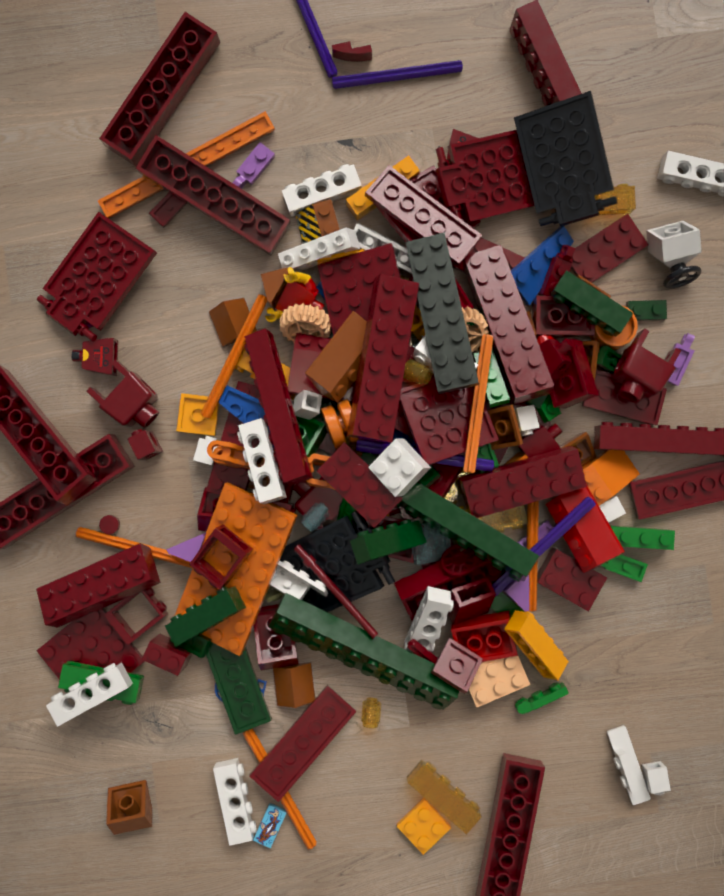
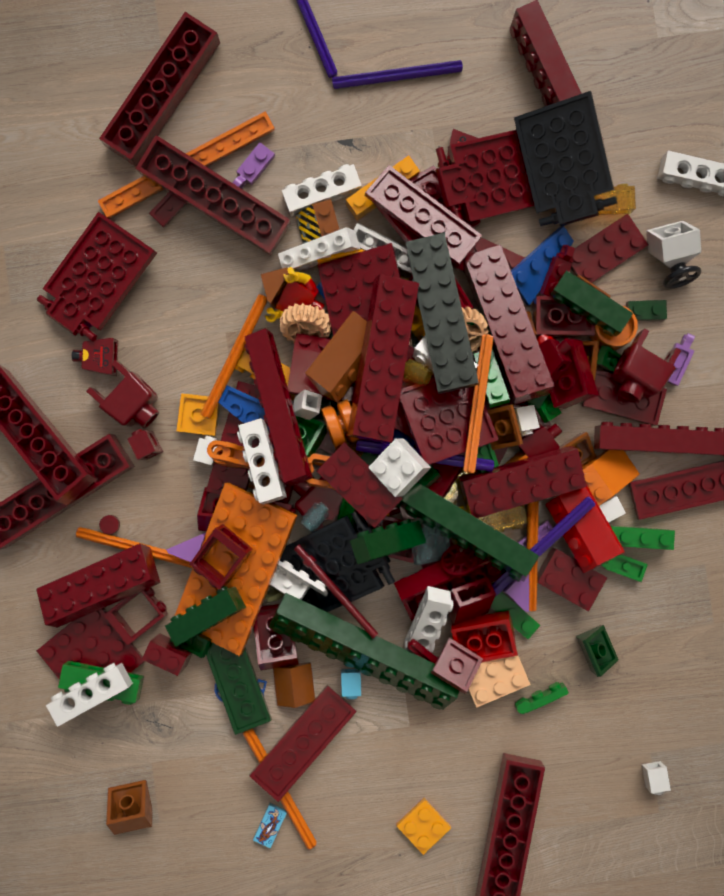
dark orange slope [209,298,257,347] -> none
white brick [213,758,257,846] -> none
dark red slope [332,41,372,62] -> none
clear yellow brick [361,697,382,728] -> none
clear yellow brick [407,759,482,835] -> none
light orange brick [504,610,569,680] -> none
white bracket [607,725,651,805] -> none
none -> medium azure brick [341,669,361,699]
none -> dark green slope [576,625,619,677]

